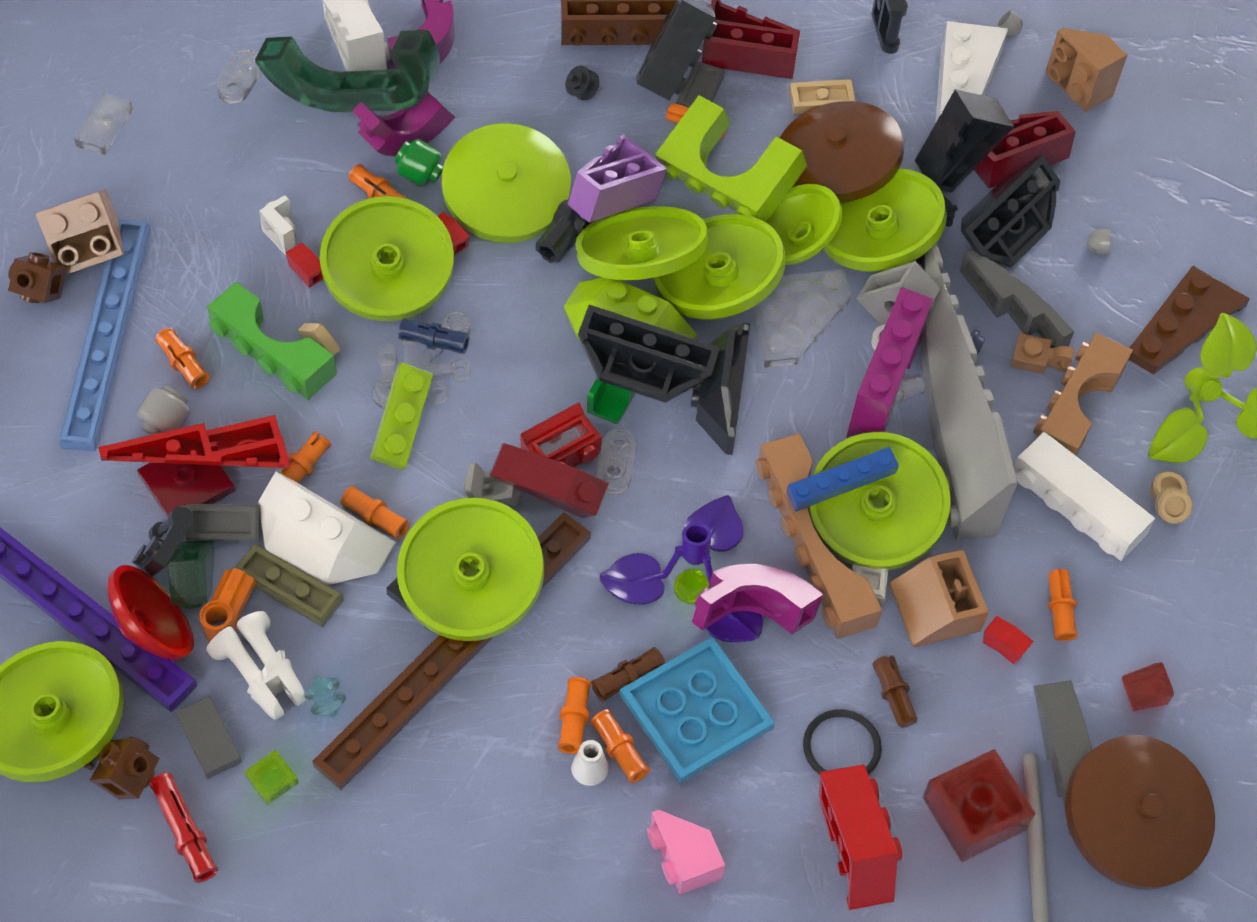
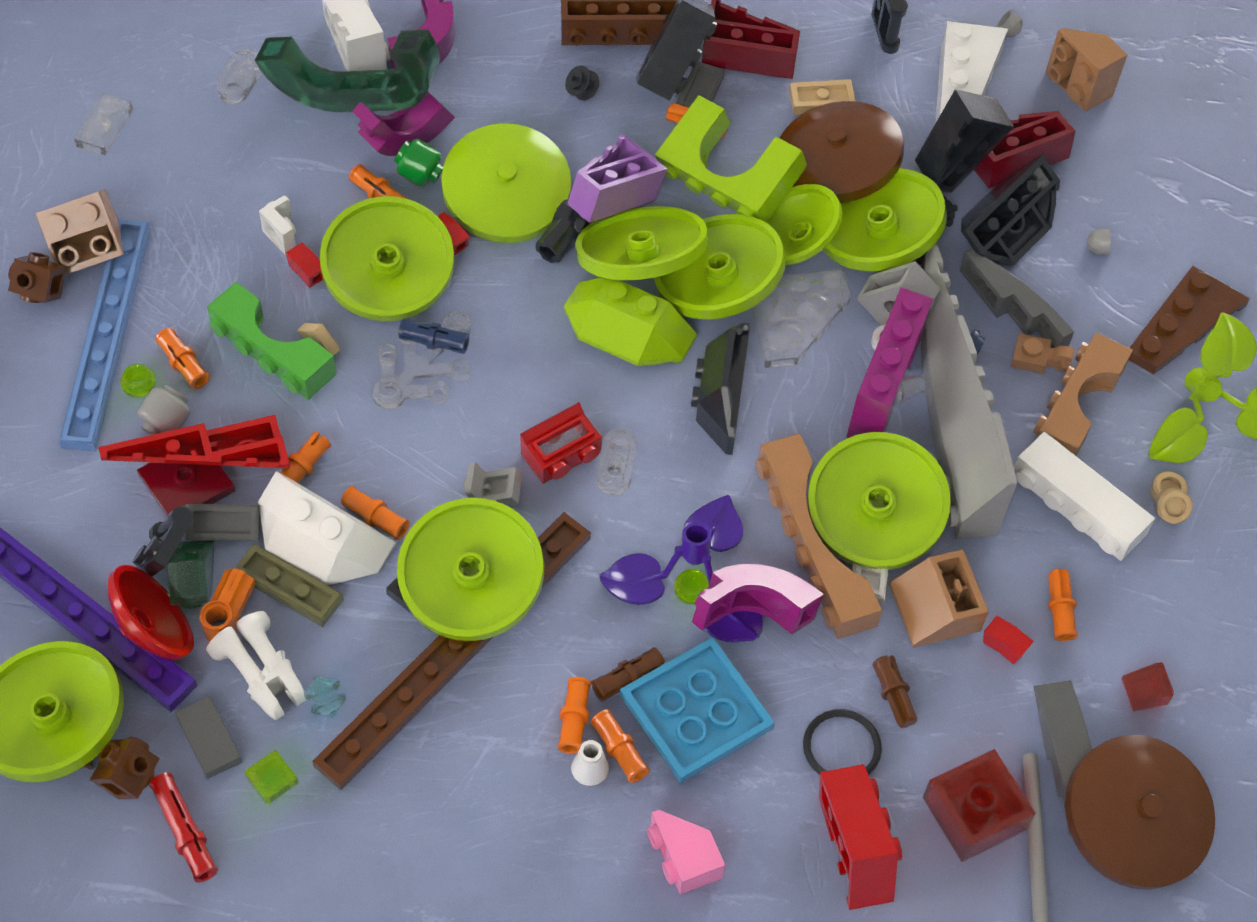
lime plate [370,362,433,471] -> none
dark red slope [489,443,609,519] -> none
black wedge [578,304,720,403] -> none
green panel [587,377,635,424] -> none
blue piece [786,447,899,512] -> none
none -> clear neon green plate [120,364,156,397]

